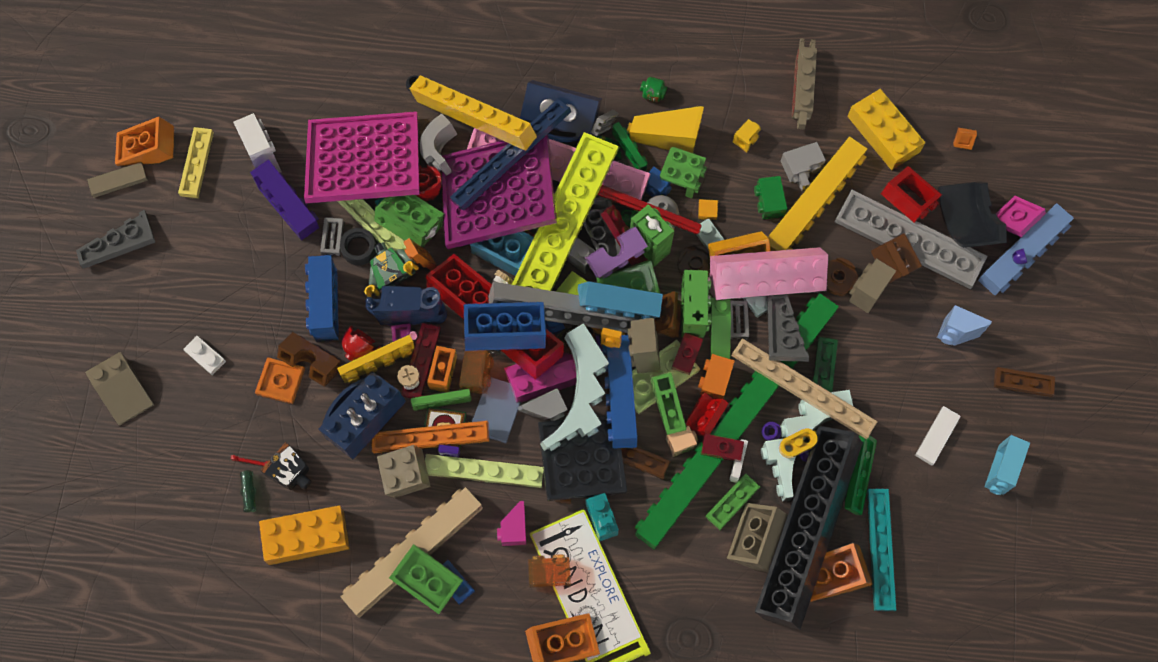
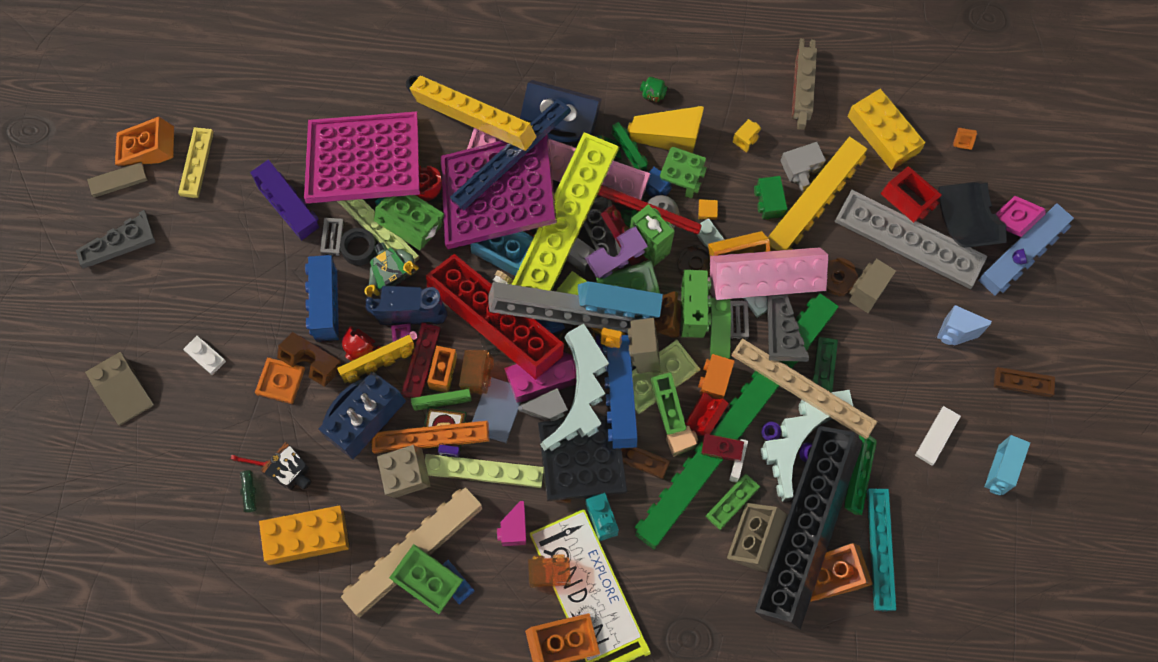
white wedge [234,113,281,173] -> none
tan piece [397,365,420,390] -> none
orange plate [403,238,437,271] -> none
light grey arch [420,114,457,176] -> none
blue brick [464,302,546,351] -> none
light grey tile [591,110,619,136] -> none
dark red plate [672,333,703,375] -> none
yellow plate [779,428,817,458] -> none
reddish brown bracket [871,234,922,283] -> none

